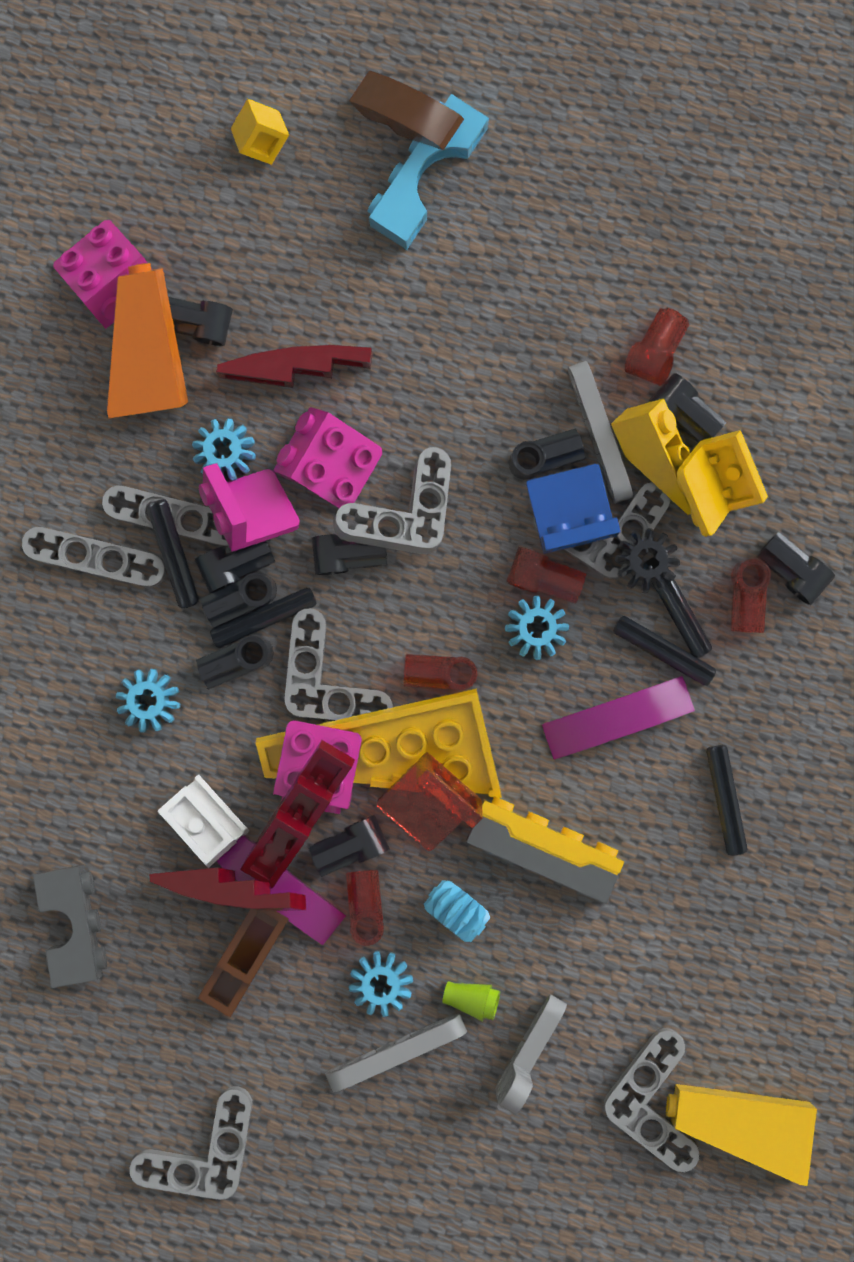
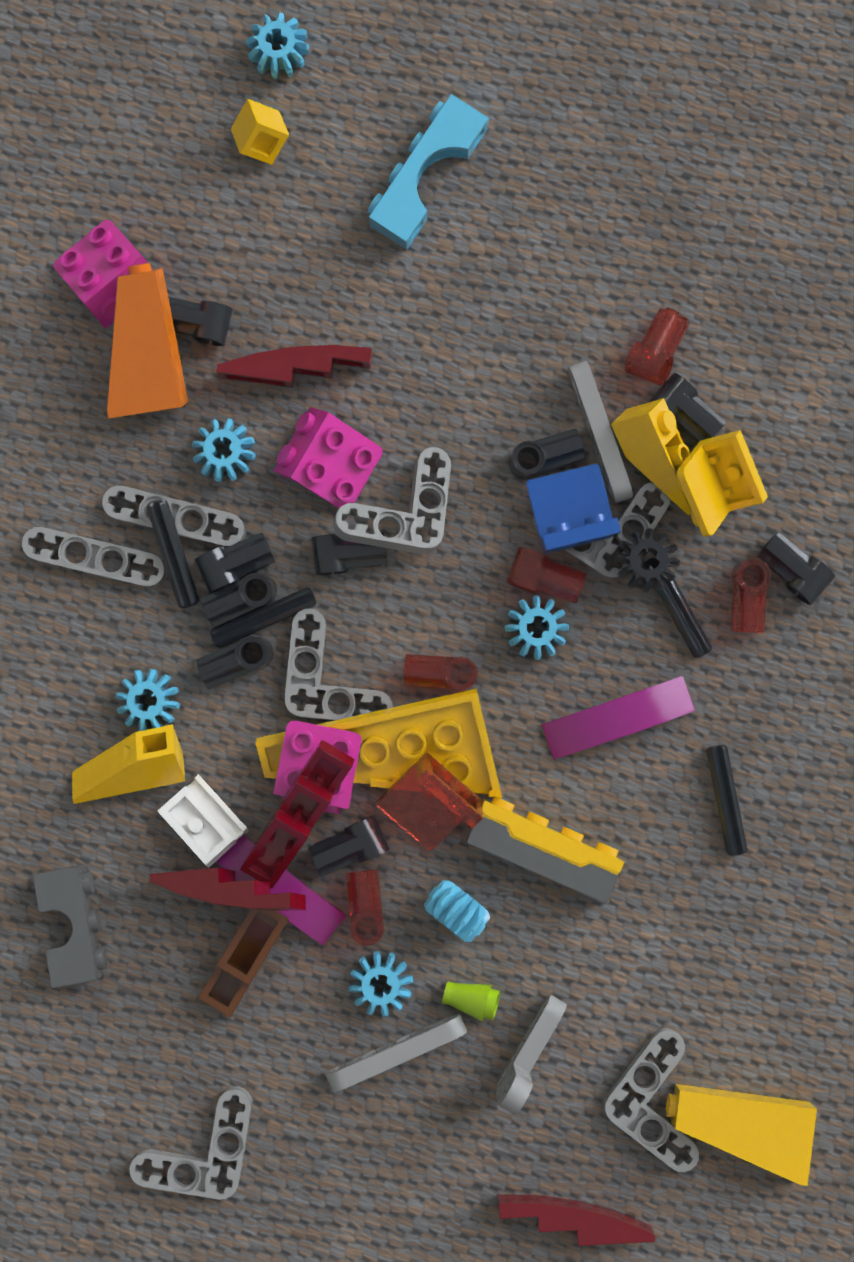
dark pink bracket [199,463,300,552] -> none
reddish brown slope [349,70,464,150] -> none
black axle [613,616,717,686] -> none
none -> yellow slope [72,724,185,804]
none -> medium azure gear [246,12,310,80]
none -> dark red slope [498,1194,655,1246]

